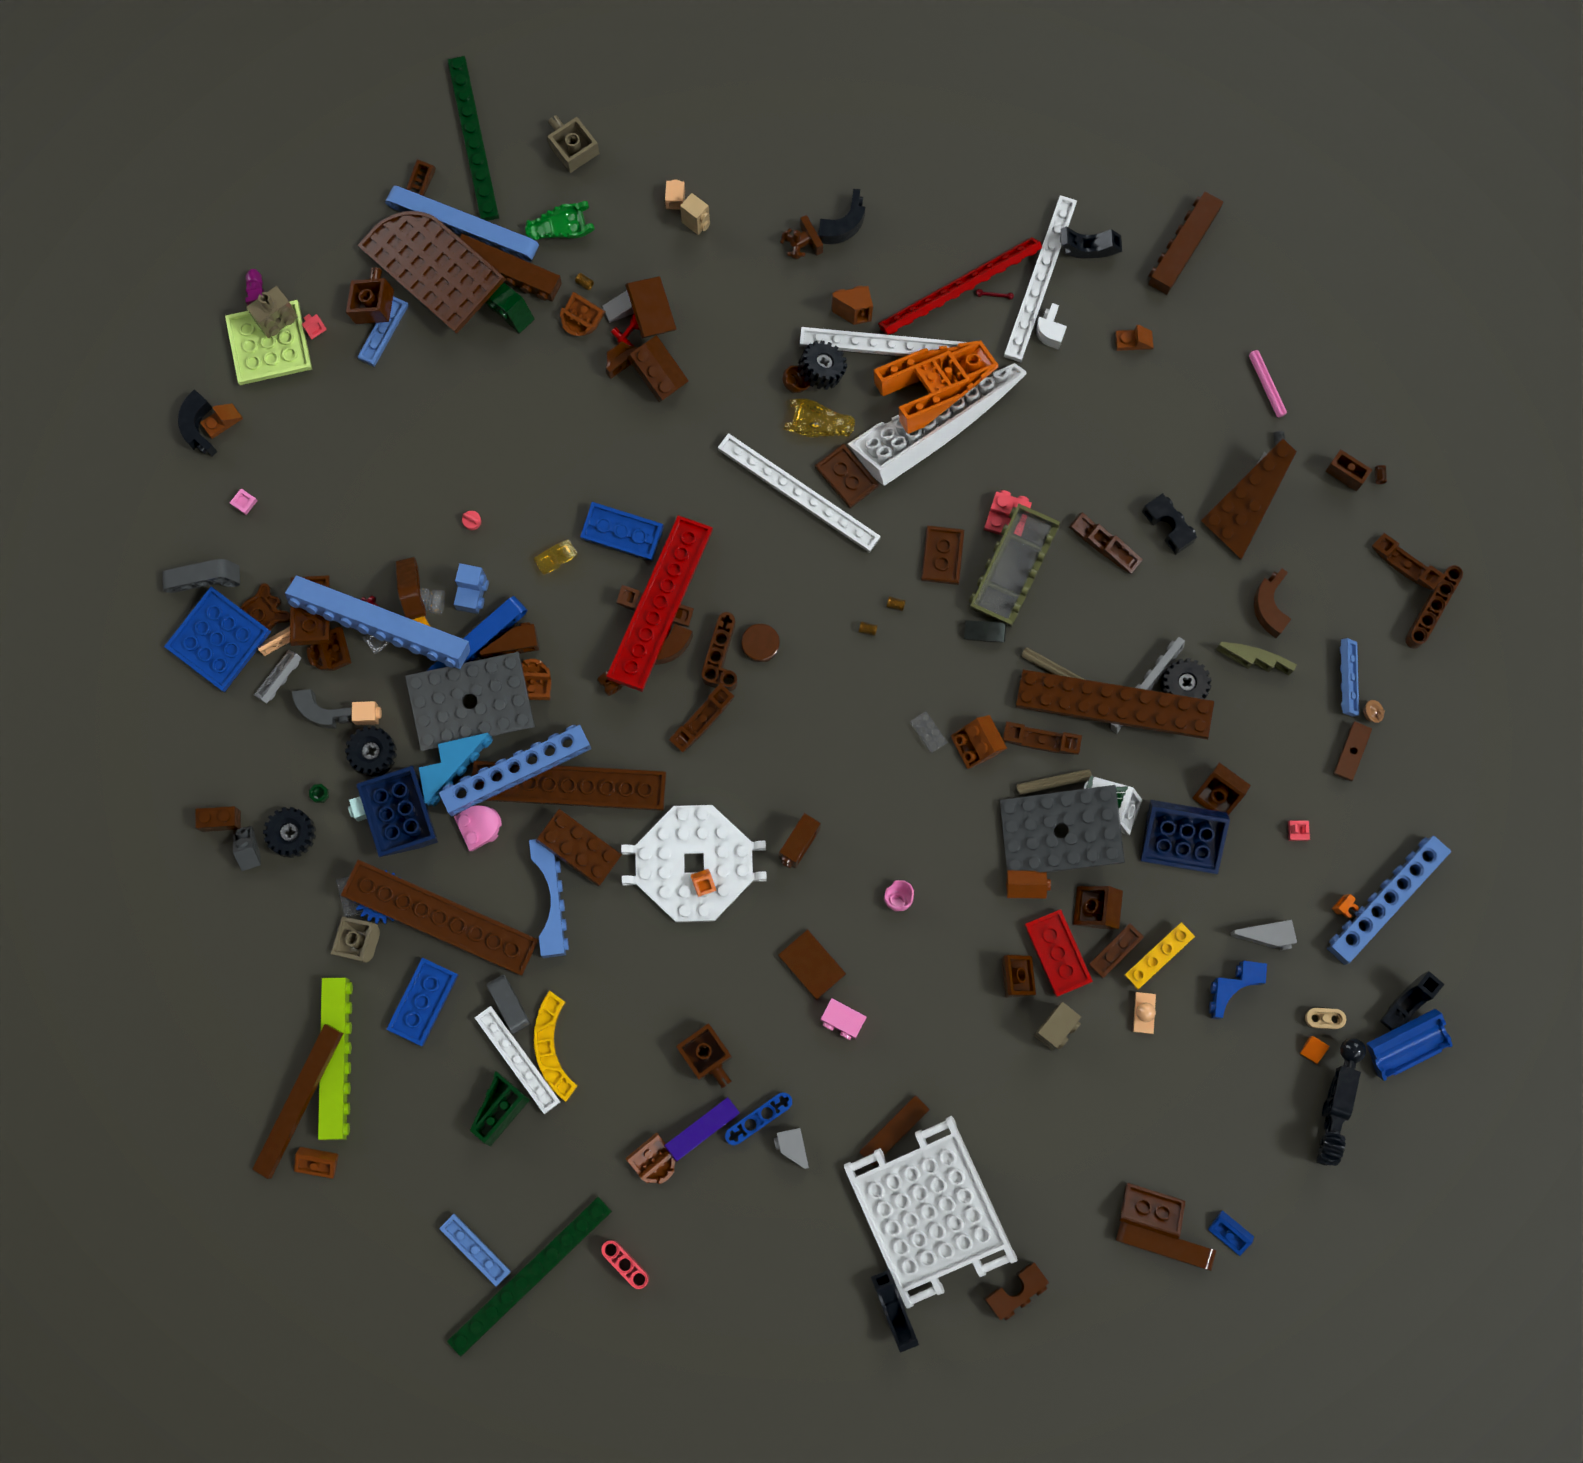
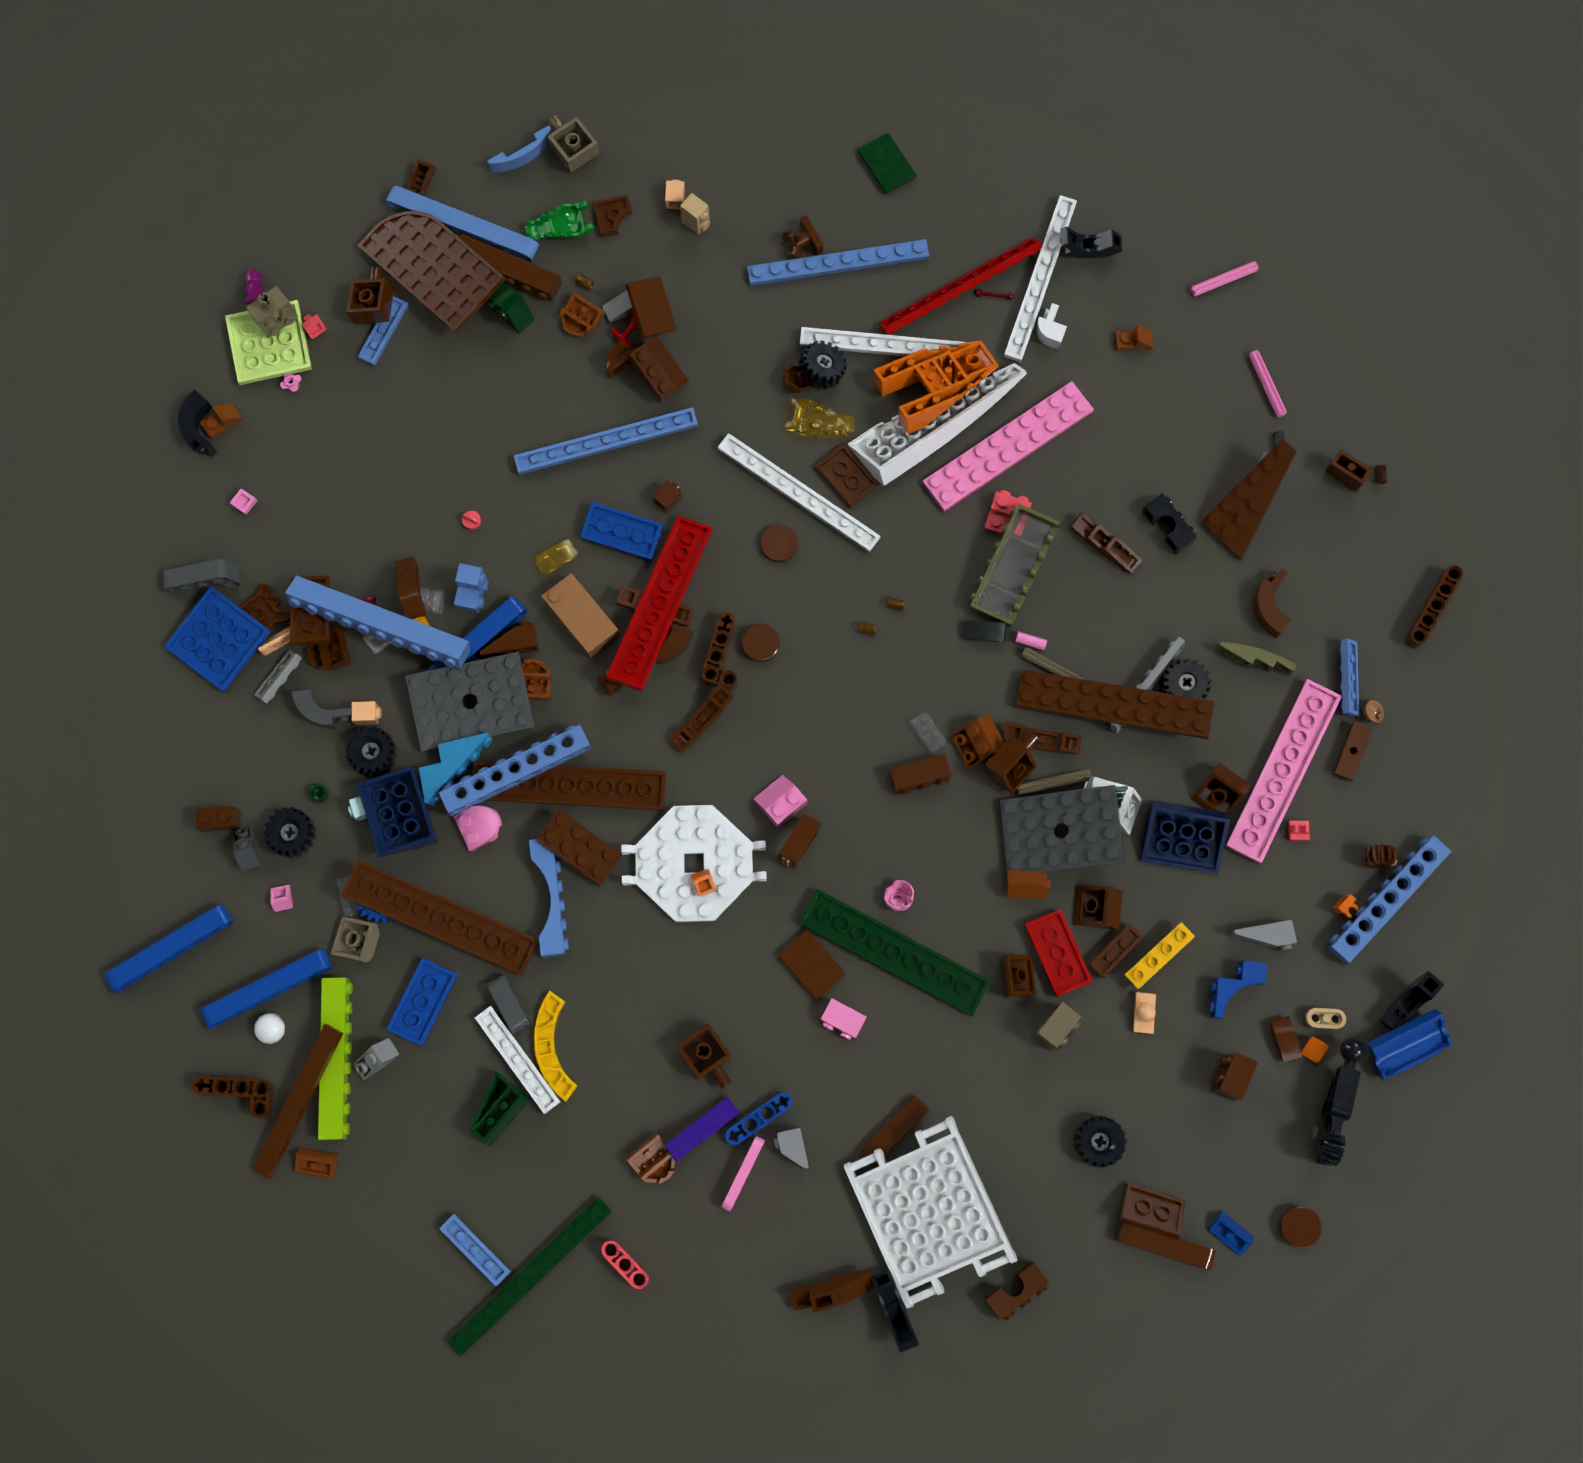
dark green plate [448,56,499,221] -> none
black arch [818,189,866,244] -> none
dark orange slope [831,286,873,325] -> none
reddish brown tile [921,525,964,585] -> none
reddish brown brick [1148,192,1223,295] -> none
reddish brown slope [1372,533,1446,591] -> none
none -> blue beam [104,904,233,993]
none -> reddish brown beam [192,1076,275,1119]
none -> blue beam [200,949,333,1029]
none -> white hair [254,1013,285,1044]
none -> bright pink slope [270,885,293,912]
none -> bright pink plate [280,373,302,392]
none -> light grey slope [353,1038,399,1080]
none -> medium blue slope [487,125,552,172]
none -> medium blue plate [514,407,698,475]
none -> medium nougat brick [542,573,620,659]
none -> reddish brown tile [593,195,632,237]
none -> reddish brown brick [652,480,682,513]
none -> bright pink beam [721,1136,765,1212]
none -> medium blue plate [747,239,929,286]
none -> bright pink slope [753,775,807,828]
none -> reddish brown tile [761,525,798,563]
none -> reddish brown slope [789,1269,873,1312]
none -> dark green plate [798,889,991,1016]
none -> dark green tile [858,133,917,195]
none -> reddish brown brick [889,754,952,795]
none -> bright pink plate [922,381,1094,512]
none -> reddish brown brick [986,732,1040,795]
none -> bright pink axle [1015,631,1047,651]
none -> black bush [1074,1116,1127,1167]
none -> bright pink axle [1191,261,1259,296]
none -> reddish brown brick [1212,1052,1258,1101]
none -> bright pink plate [1225,679,1342,864]
none -> reddish brown slope [1270,1016,1302,1063]
none -> reddish brown tile [1279,1206,1322,1248]
none -> reddish brown gear [1363,844,1398,869]

